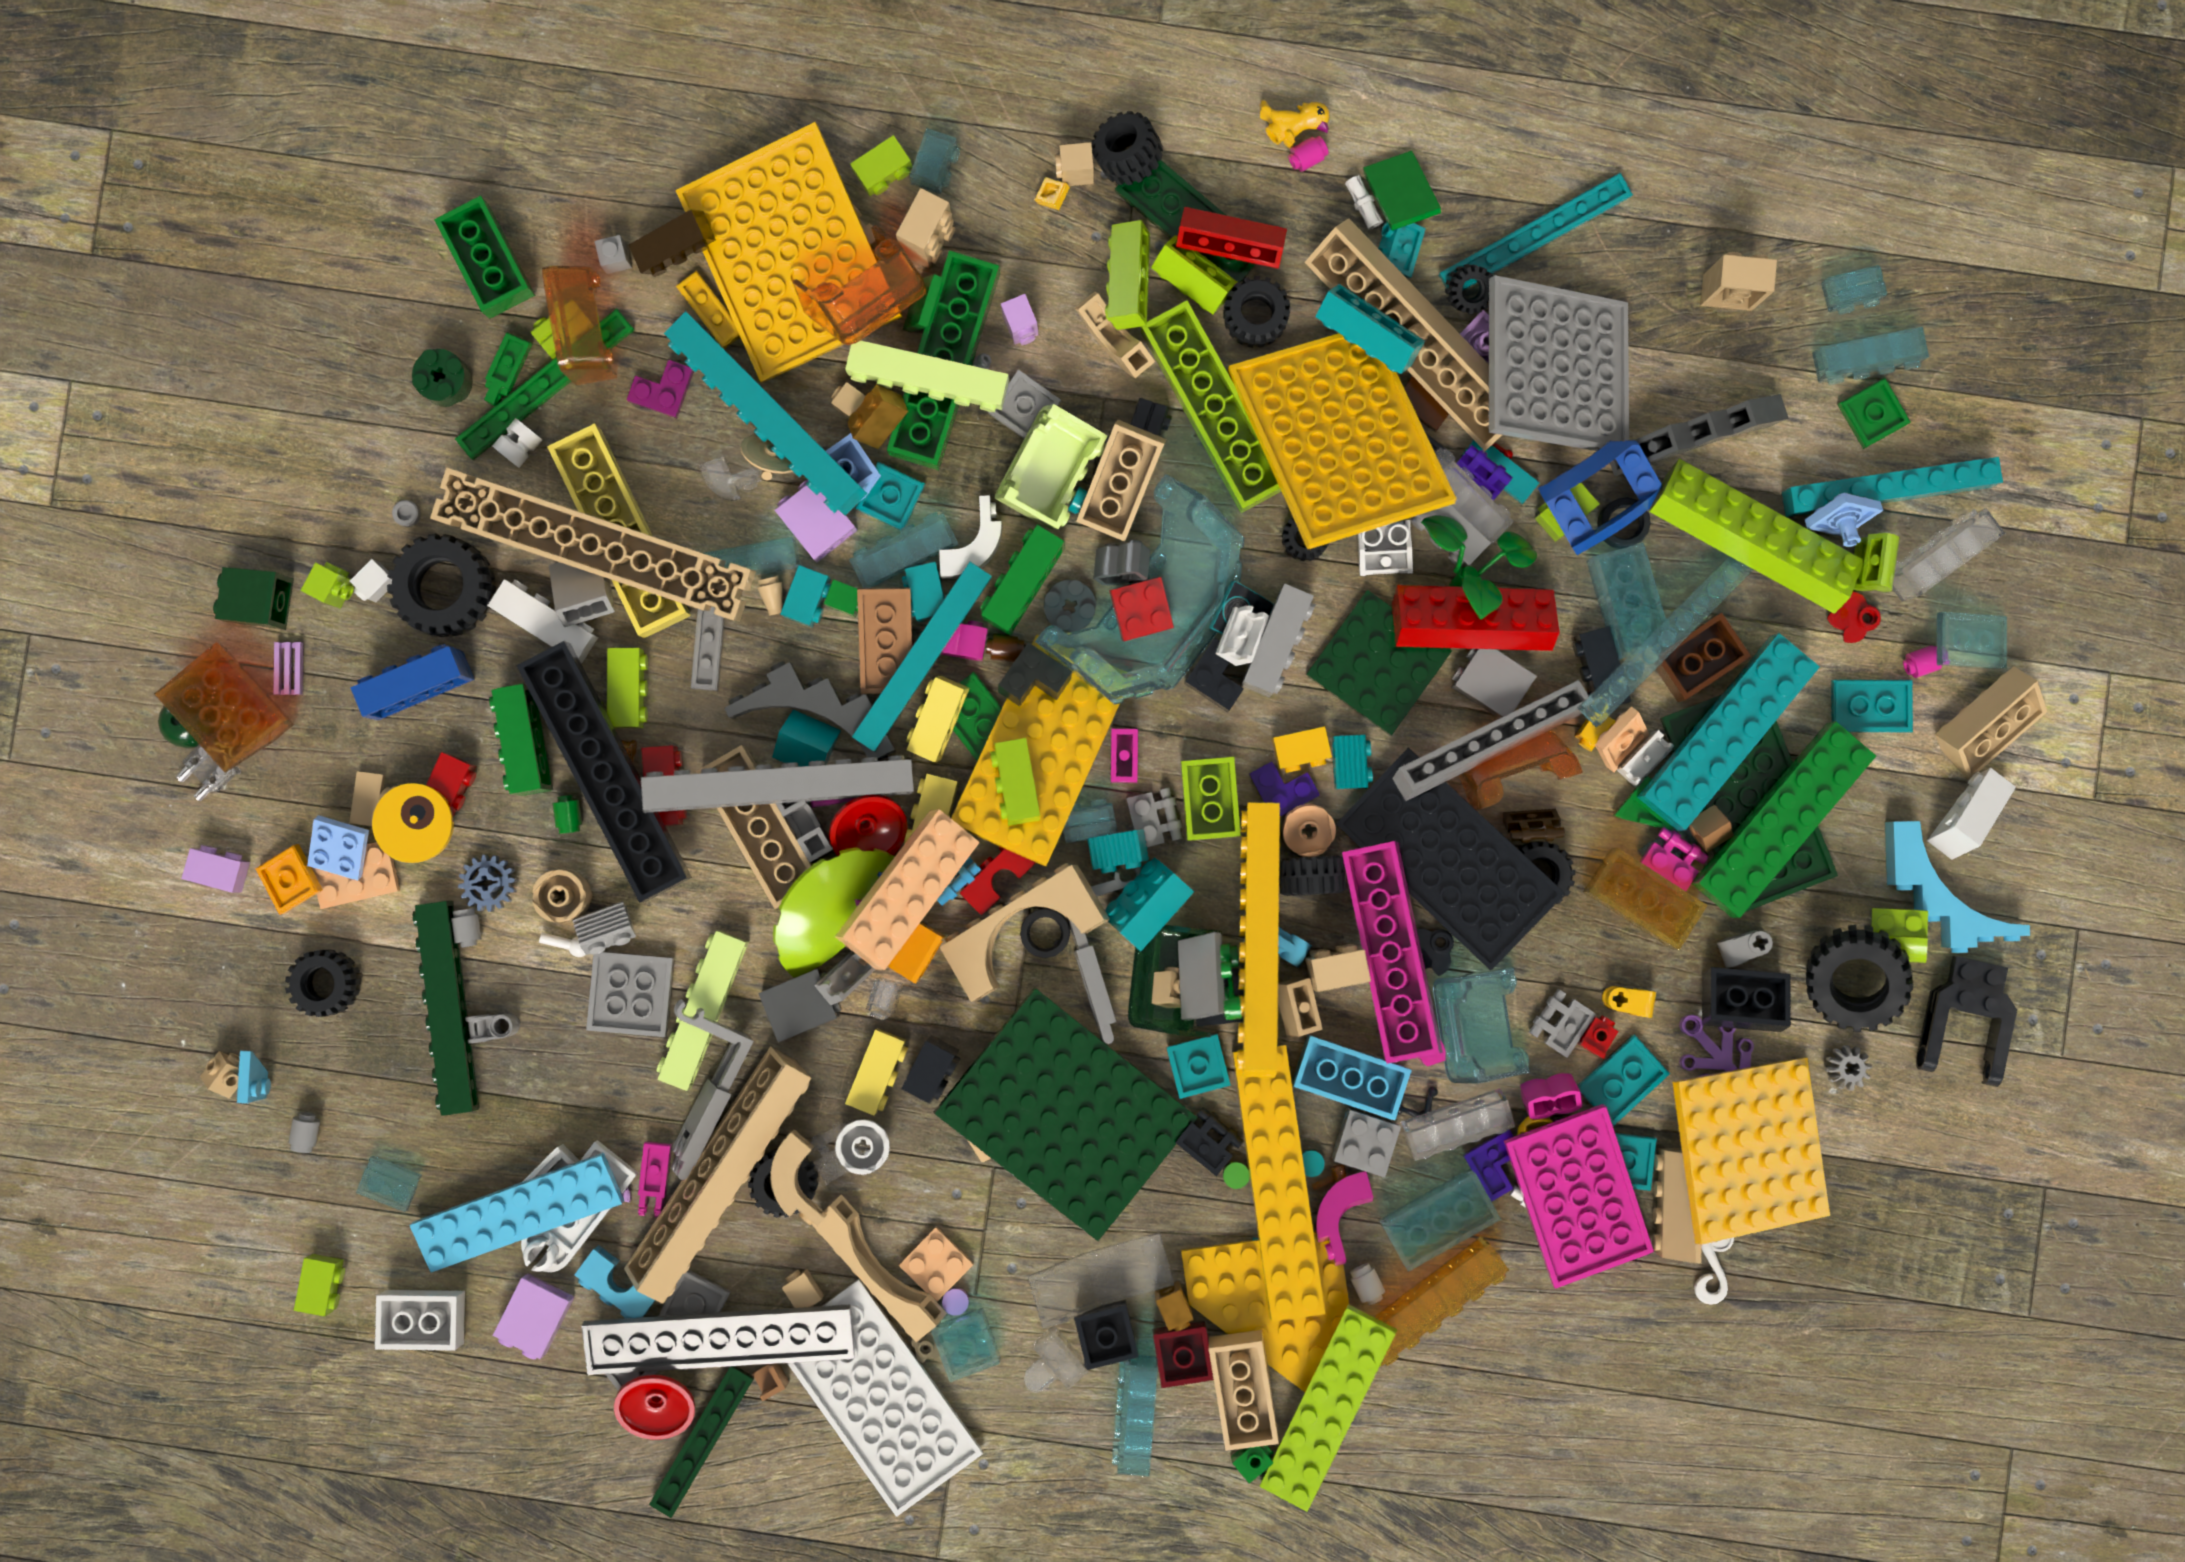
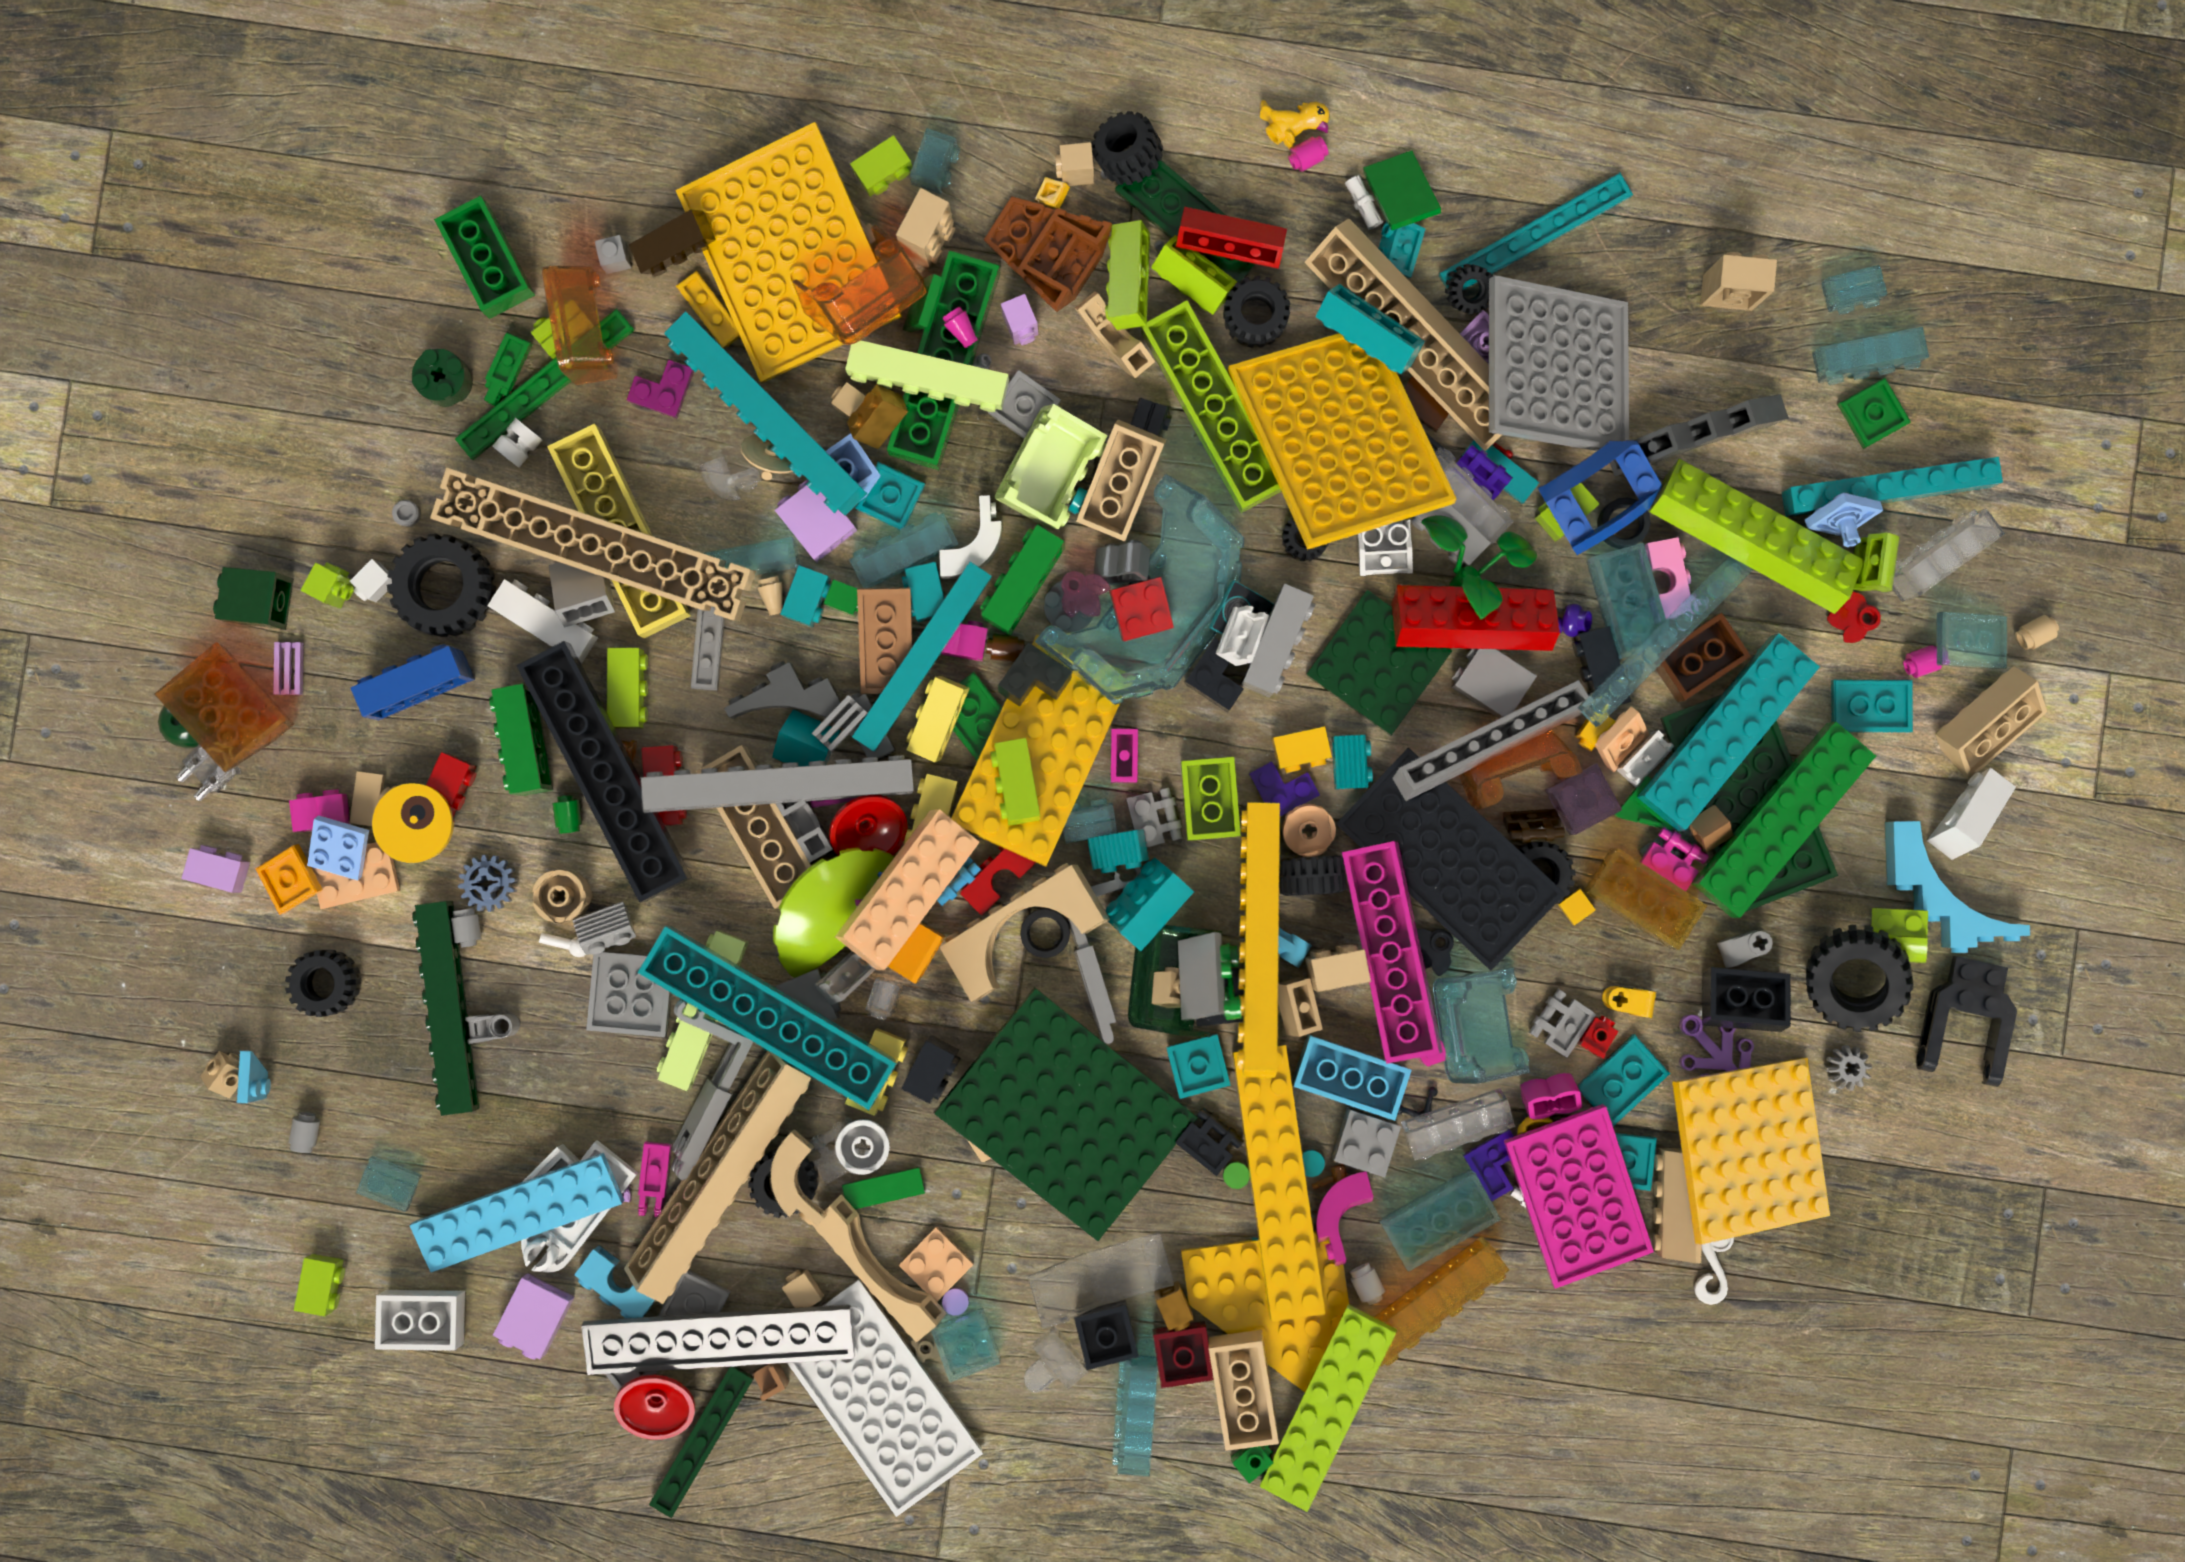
none -> dark pink brick [289,789,351,832]
none -> teal brick [638,926,899,1110]
none -> light grey tile [812,695,868,751]
none -> green tile [842,1167,926,1209]
none -> dark pink cone [943,307,978,348]
none -> dark orange wedge [984,196,1112,312]
none -> clear pink plate [1061,571,1111,618]
none -> clear purple brick [1544,763,1622,835]
none -> dark purple animal [1558,604,1592,637]
none -> yellow tile [1558,889,1595,926]
none -> bright pink arch [1642,537,1696,623]
none -> tan brick [2015,615,2059,650]

